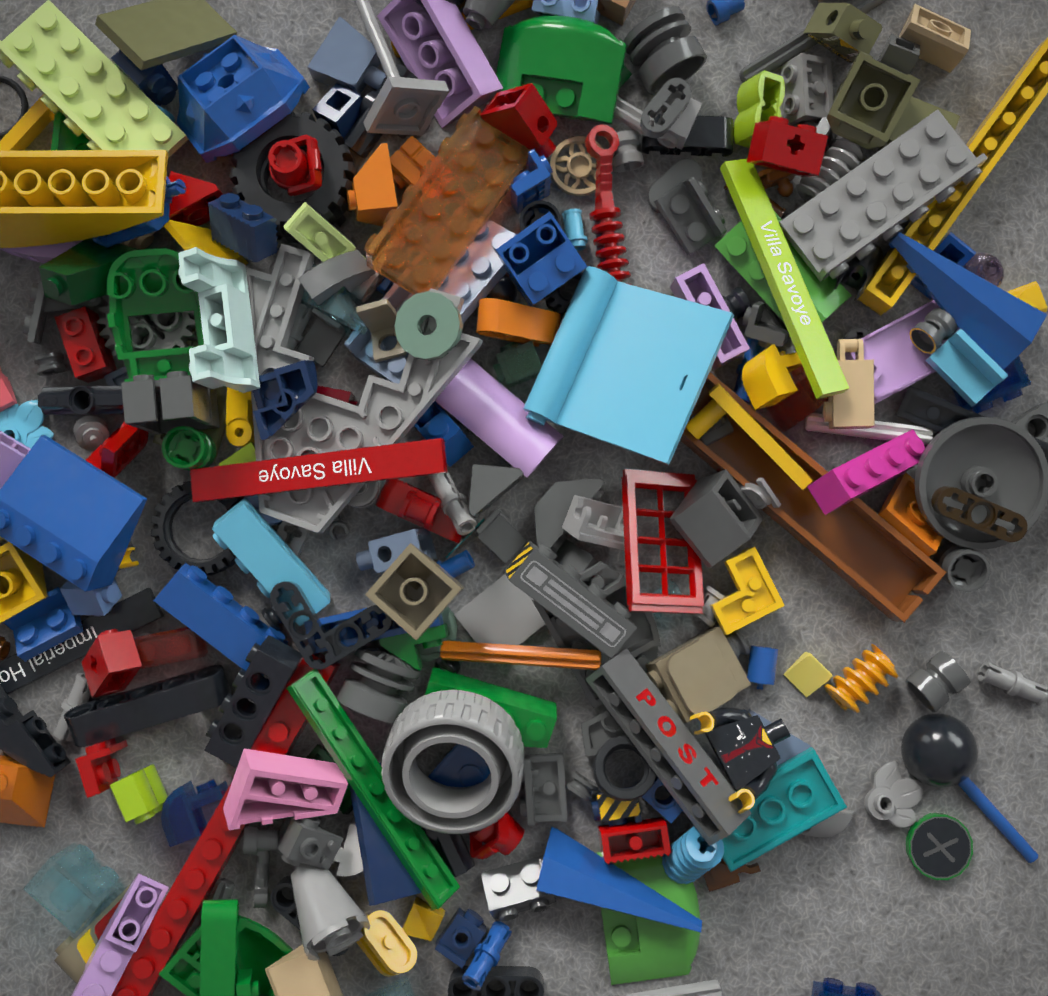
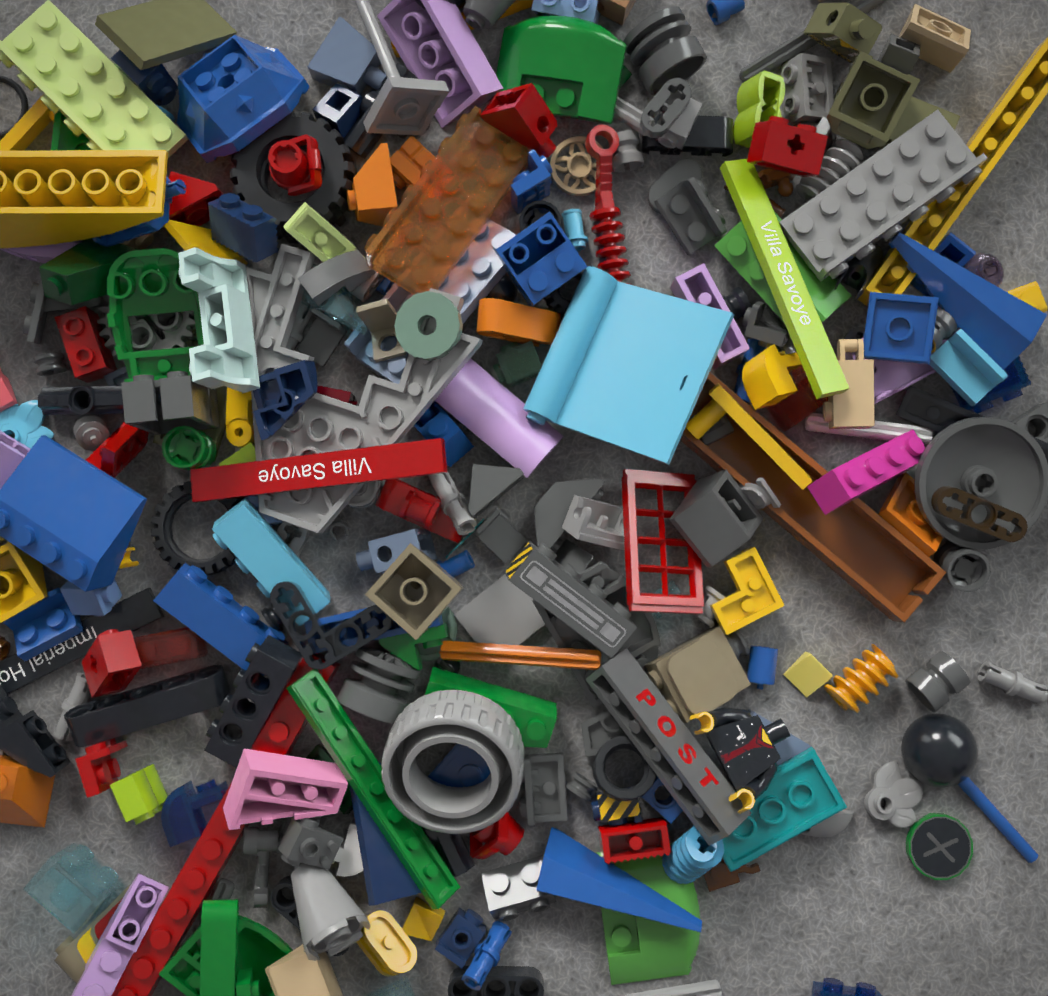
none -> blue tile [863,292,939,365]

